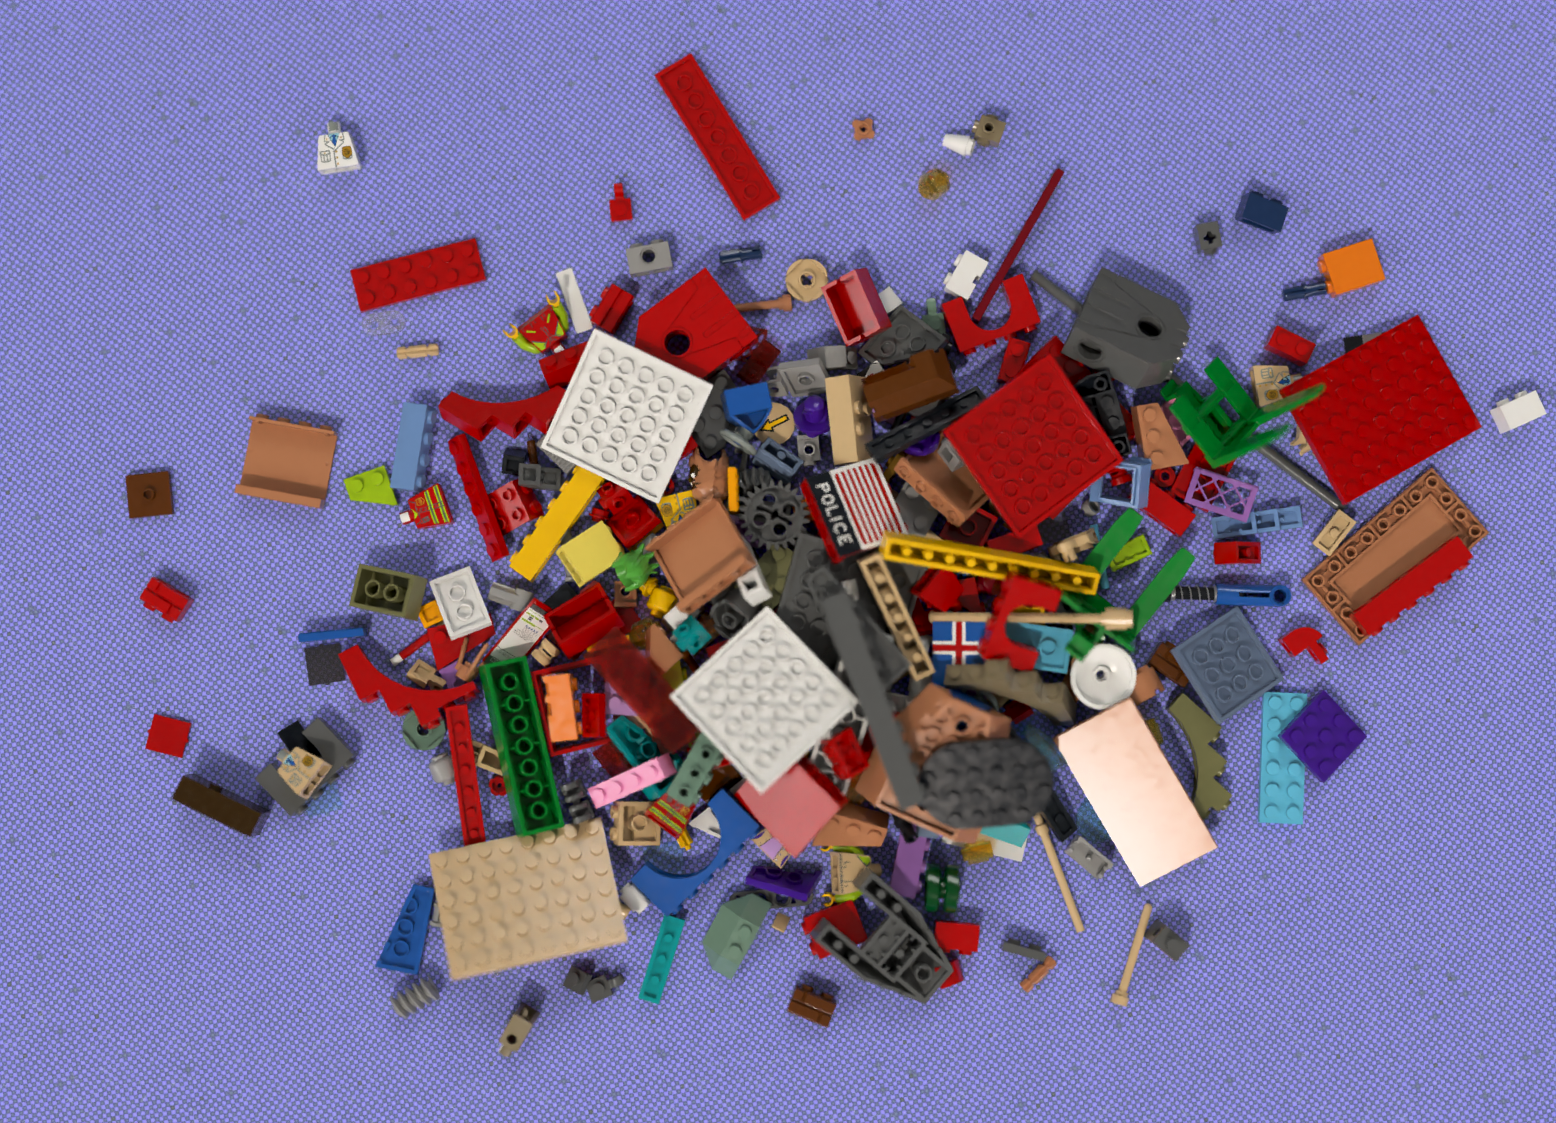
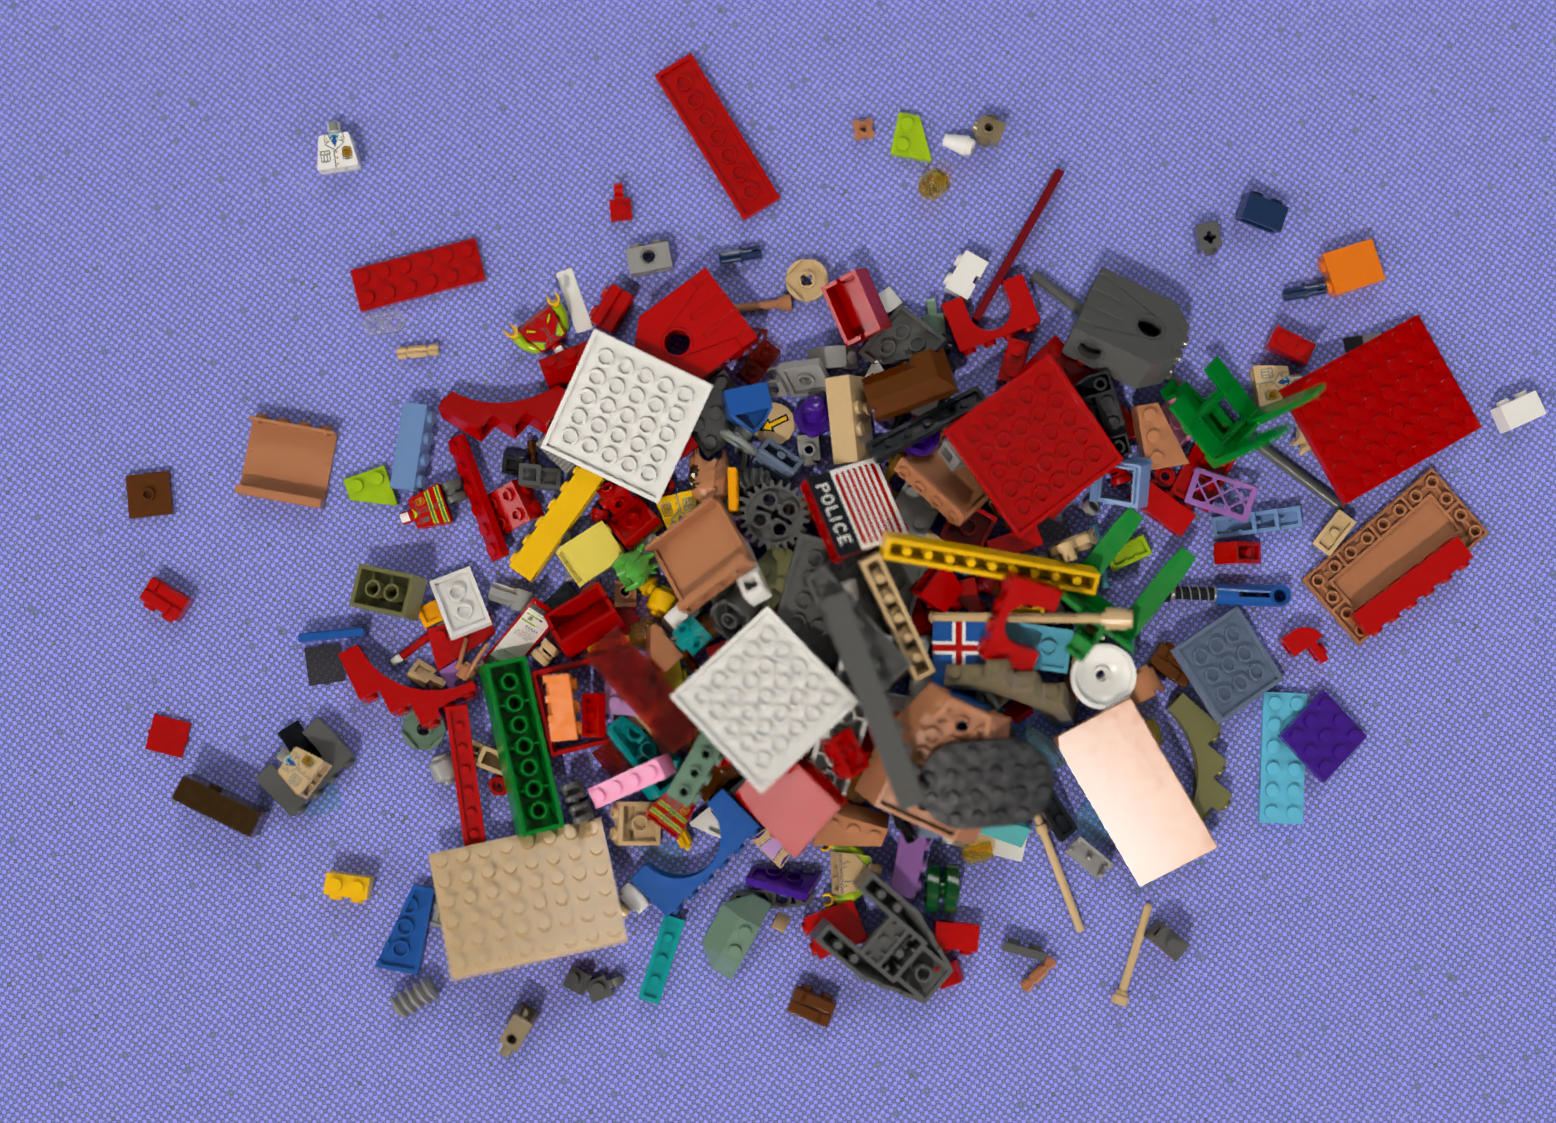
none -> yellow brick [323,870,374,903]
none -> dark grey wheel [440,478,468,506]
none -> lime wing [890,112,931,163]

